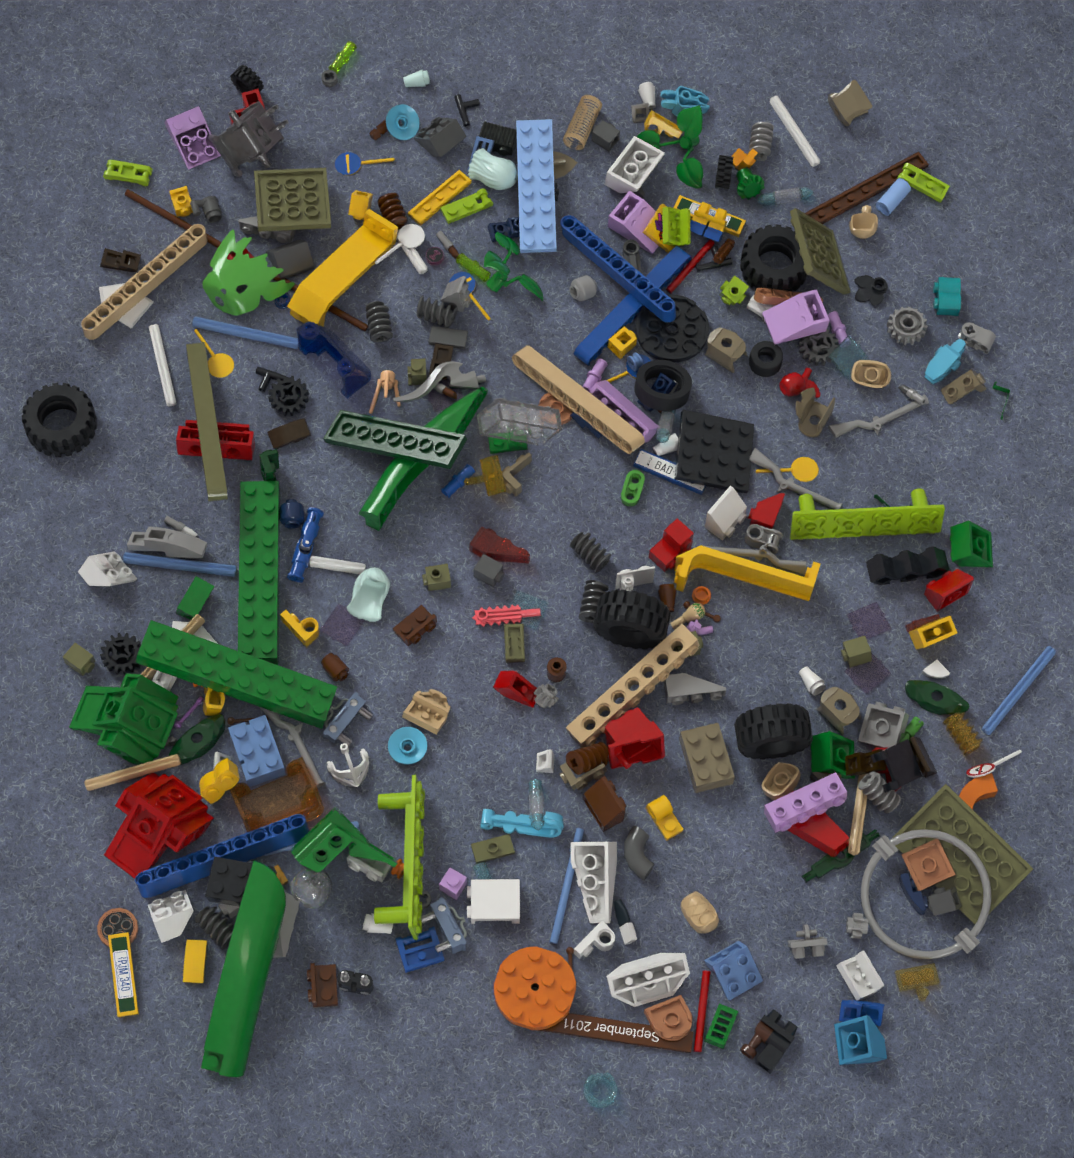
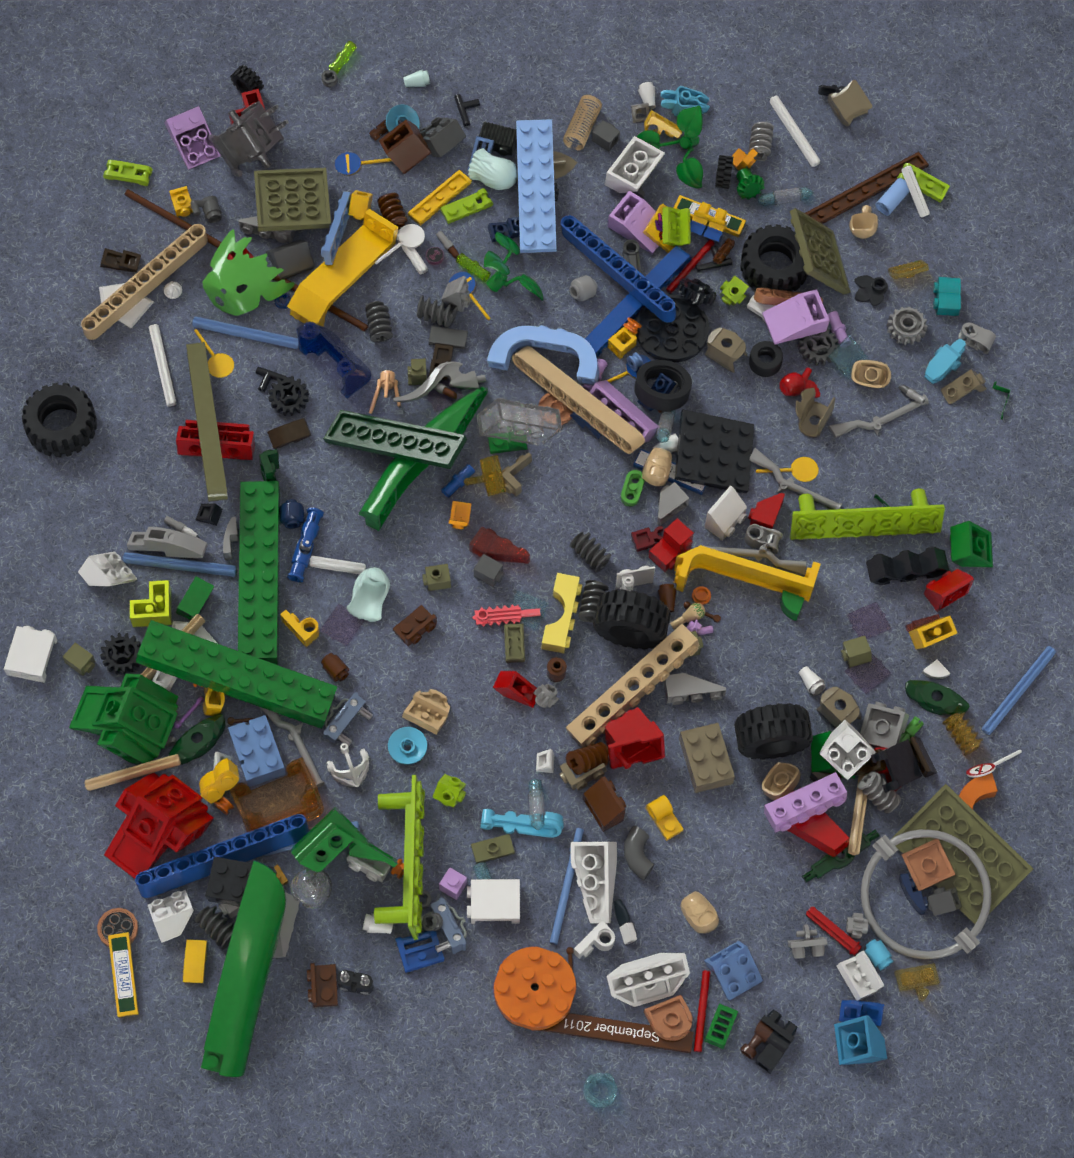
none -> white panel [4,626,57,683]
none -> neon yellow brick [130,580,172,627]
none -> white plate [164,281,182,299]
none -> black slope [196,503,223,526]
none -> orange bush [214,796,234,815]
none -> light grey slope [223,517,239,560]
none -> medium blue plate [321,192,351,265]
none -> reddish brown slope [379,119,432,174]
none -> dark grey bush [422,913,443,931]
none -> lime brick [432,774,466,808]
none -> light orange bracket [449,501,472,529]
none -> light blue arch [487,325,600,385]
none -> light yellow arch [541,573,582,653]
none -> orange bush [623,317,642,334]
none -> dark red plate [631,526,663,552]
none -> tan piece [642,448,672,486]
none -> light grey slope [657,482,689,526]
none -> black gear [677,278,717,305]
none -> green brick [780,590,805,621]
none -> red axle [806,906,862,956]
none -> black axle [818,85,845,96]
none -> white slope [819,720,876,780]
none -> medium azure brick [865,939,893,971]
none -> clear yellow plate [888,260,929,279]
none -> white axle [901,166,930,217]

